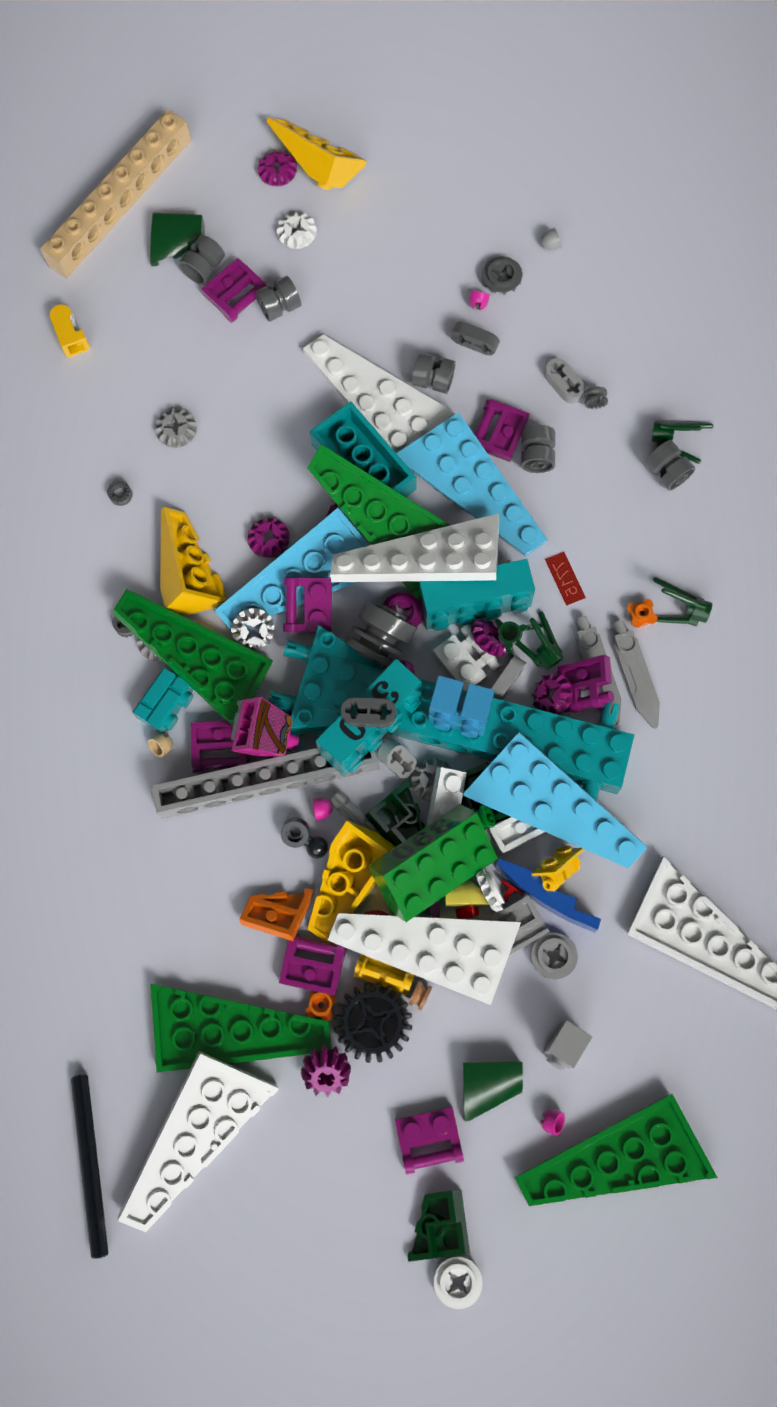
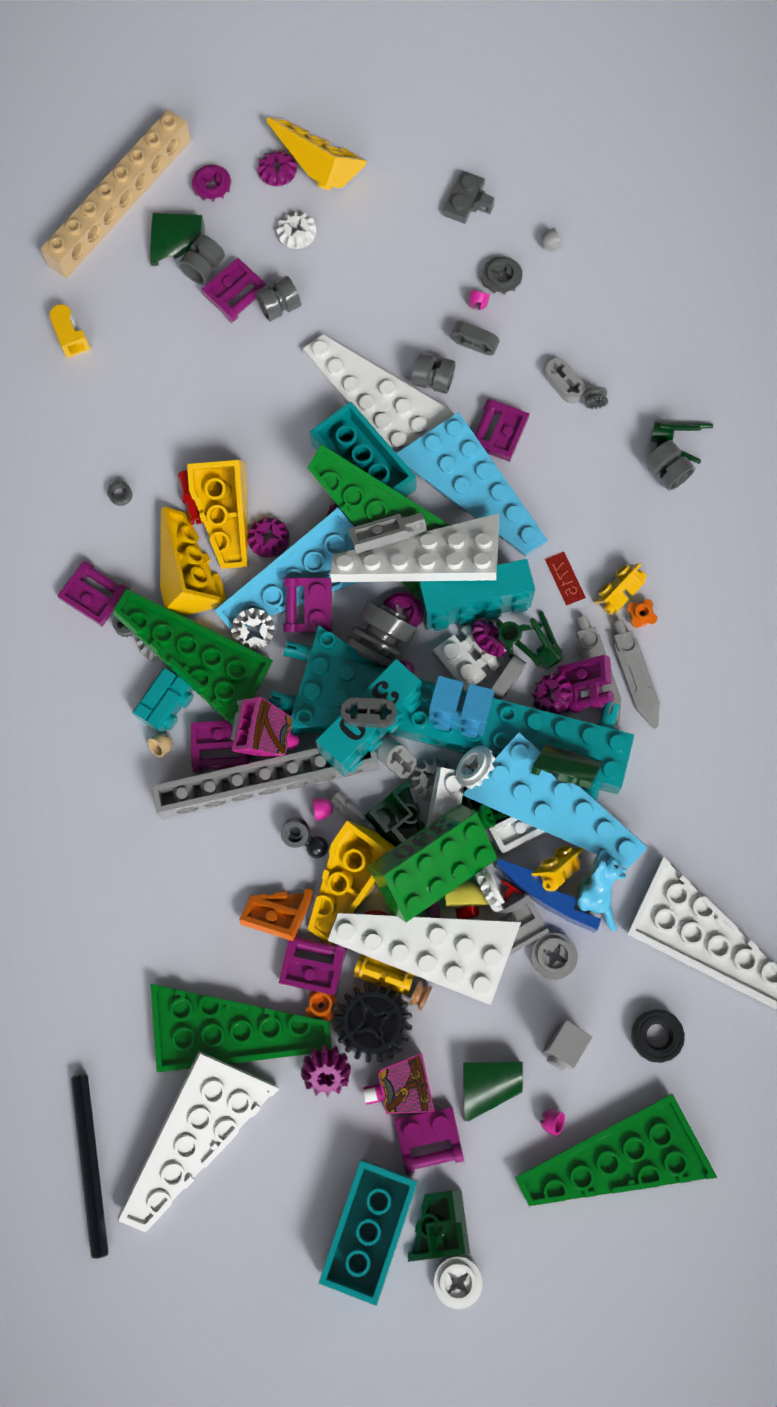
light grey gear [155,408,197,448] -> none
dark grey wheel [521,425,556,473] -> none
dark green plant [653,577,712,627] -> none
none -> magenta plate [57,560,130,627]
none -> red pin [177,470,203,525]
none -> yellow wedge [187,460,248,569]
none -> magenta gear [192,165,232,202]
none -> teal brick [318,1159,418,1306]
none -> light grey hinge [348,513,427,554]
none -> torso [363,1054,434,1114]
none -> dark grey hinge [443,170,495,224]
none -> white gear [456,746,496,789]
none -> dark green slope [530,740,603,789]
none -> medium azure animal [577,849,627,931]
none -> yellow hinge [594,563,647,615]
none -> black tyre [631,1009,685,1063]

